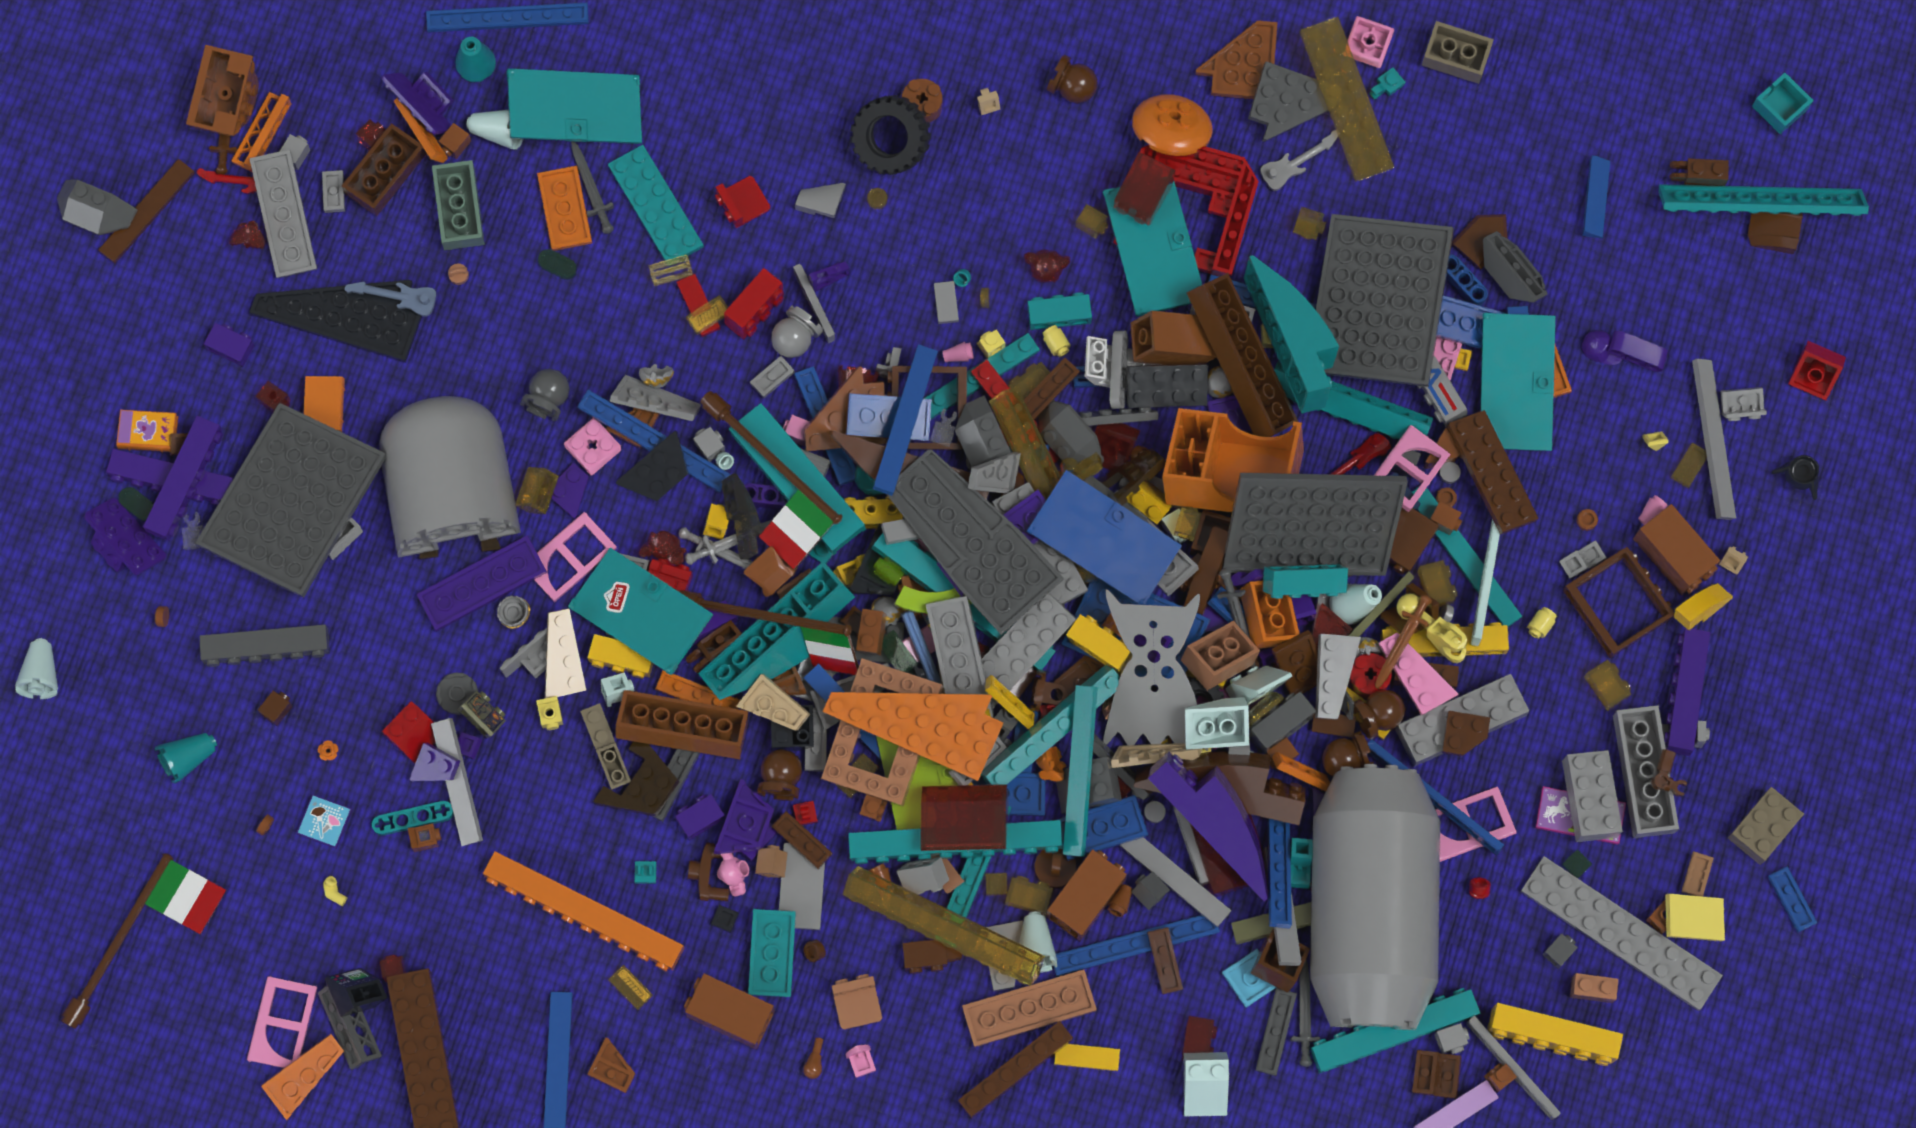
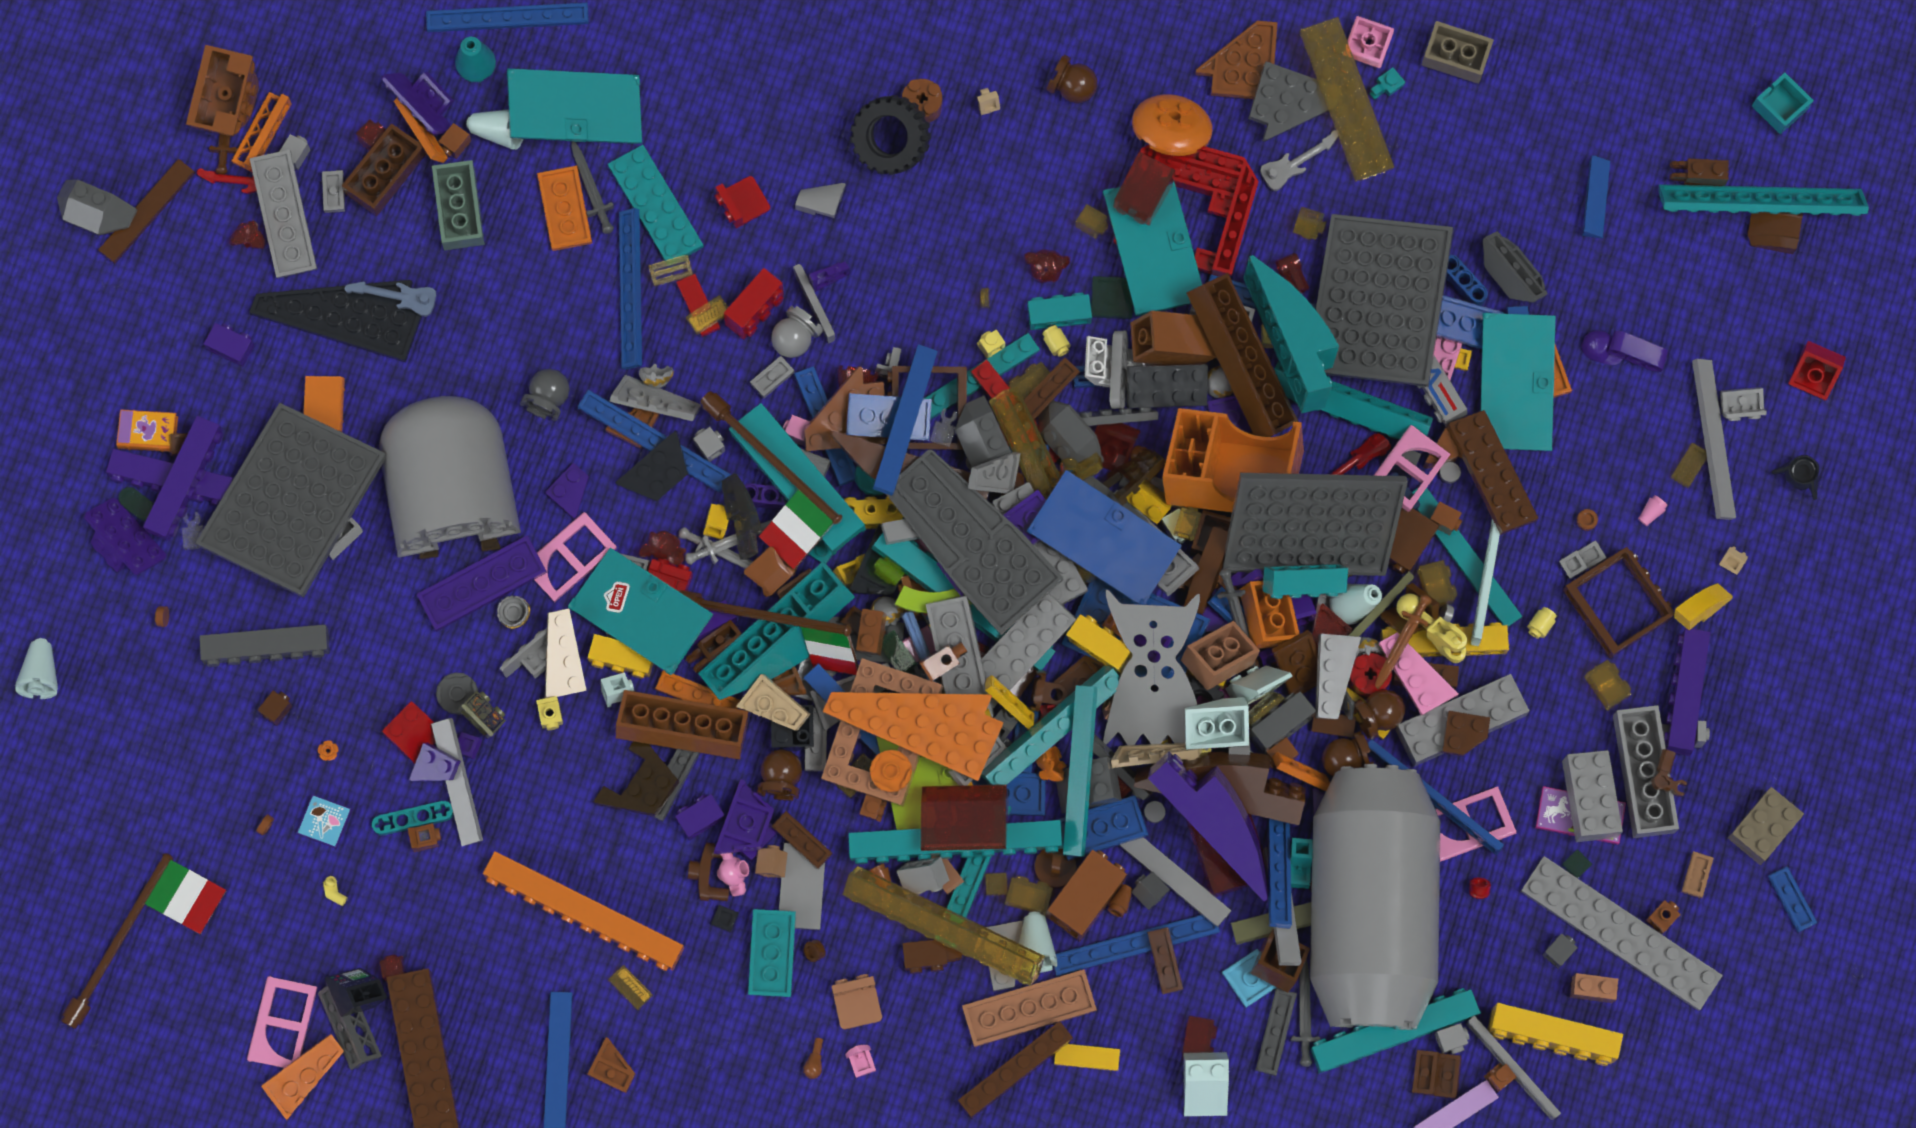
teal cone [155,733,217,784] -> none
clear red brick [255,381,290,413] -> none
nougat tile [448,264,469,285] -> none
clear yellow brick [515,467,559,514] -> none
tile [538,249,577,280] -> none
bright pink brick [564,418,622,476] -> none
dark tan slope [580,703,631,790] -> none
teal tile [635,861,657,884] -> none
dark orange brick [684,974,775,1050] -> none
light aqua hinge [716,452,734,470] -> none
red tile [793,801,818,826] -> none
clear yellow tile [867,188,887,209] -> none
light grey tile [934,281,959,324] -> none
bright pink cone [942,342,974,363] -> none
teal hinge [953,269,971,287] -> none
light grey tile [1173,807,1209,886] -> none
dark orange tile [1436,488,1457,507] -> none
reddish brown tile [1451,214,1508,270] -> none
dark orange brick [1633,504,1720,596] -> none
light yellow slope [1643,431,1669,451] -> none
light yellow tile [1665,894,1725,941] -> none
none -> blue tile [619,208,642,370]
none -> orange tile [870,750,913,792]
none -> torso [919,642,968,682]
none -> tile [1091,276,1133,319]
none -> clear red piece [1276,253,1309,294]

